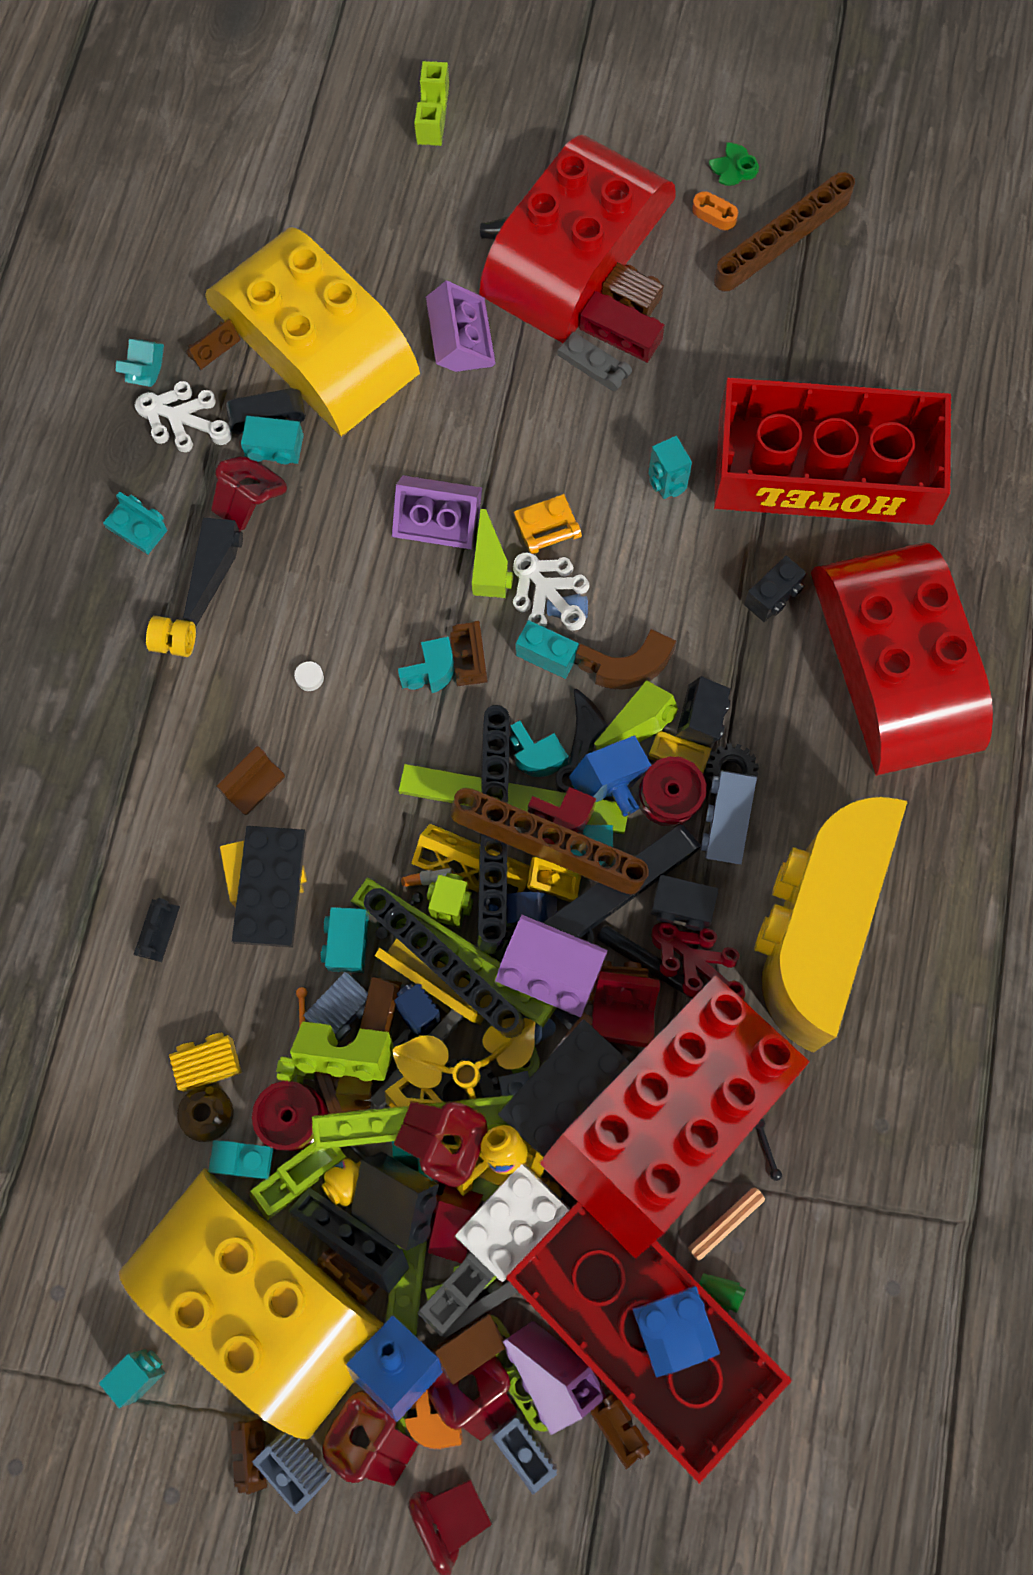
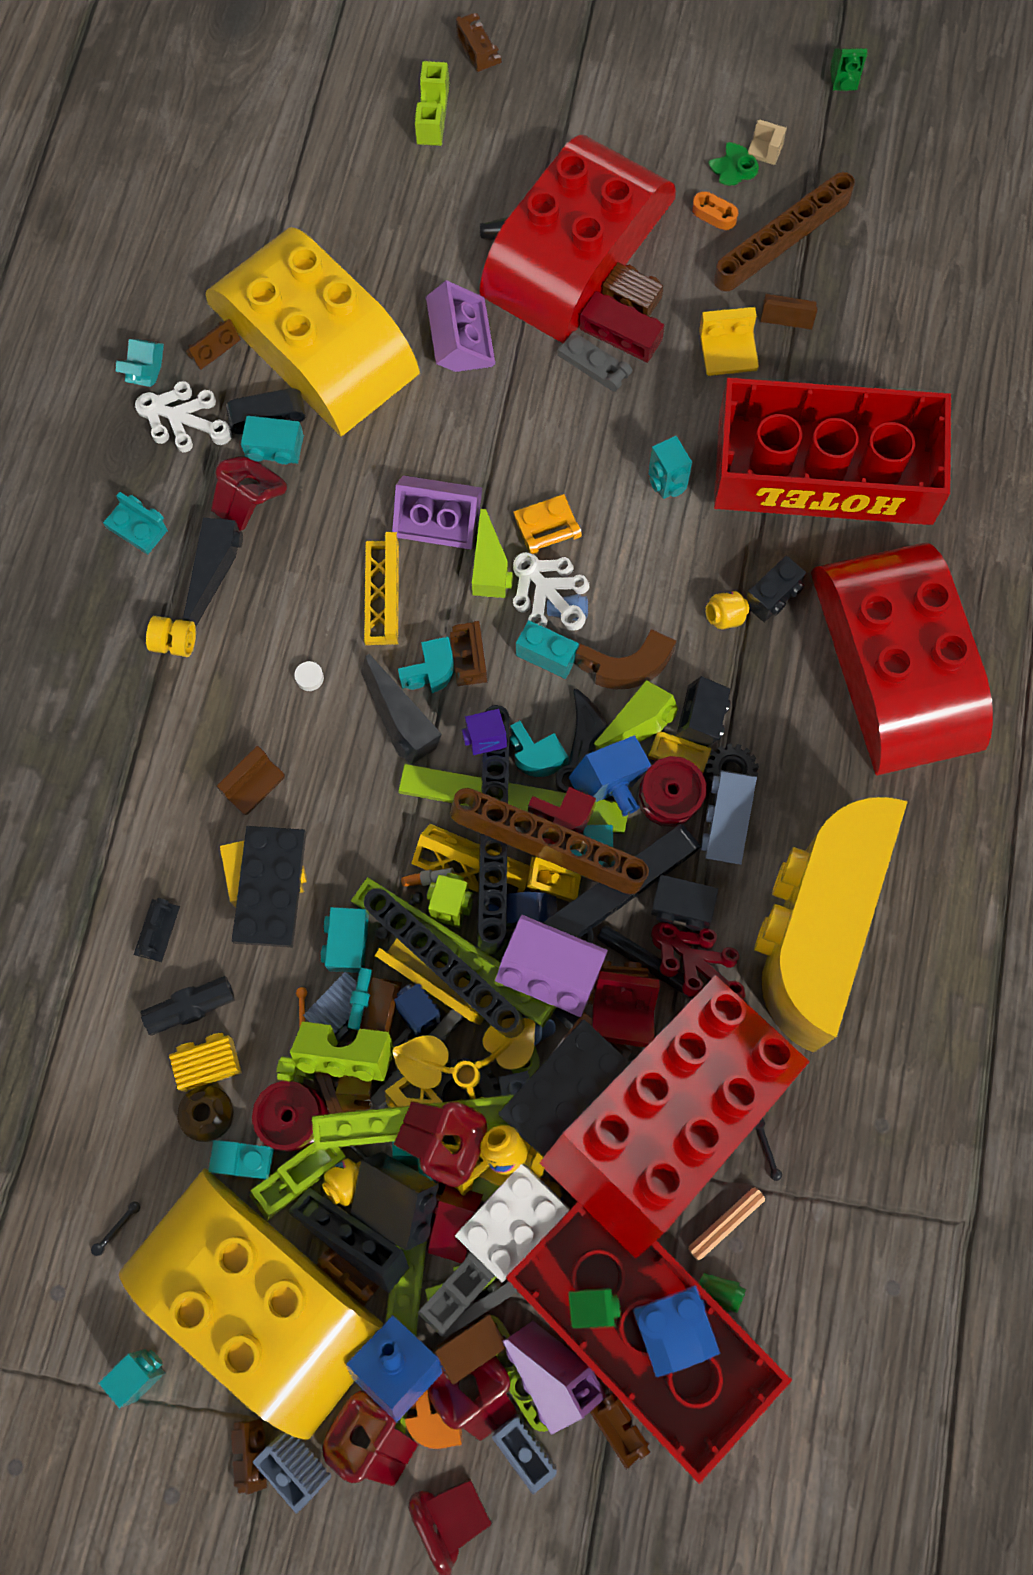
none -> black hinge [91,1201,141,1256]
none -> black piece [141,976,236,1036]
none -> teal bar [347,968,372,1031]
none -> black slope [361,654,442,765]
none -> yellow fence [364,532,399,645]
none -> reddish brown hinge [456,13,502,72]
none -> dark purple brick [461,709,507,755]
none -> green slope [568,1287,620,1328]
none -> yellow bracket [699,307,759,376]
none -> yellow head [705,591,749,630]
none -> tan panel [748,120,787,165]
none -> reddish brown panel [760,294,818,330]
none -> green slope [830,47,868,91]

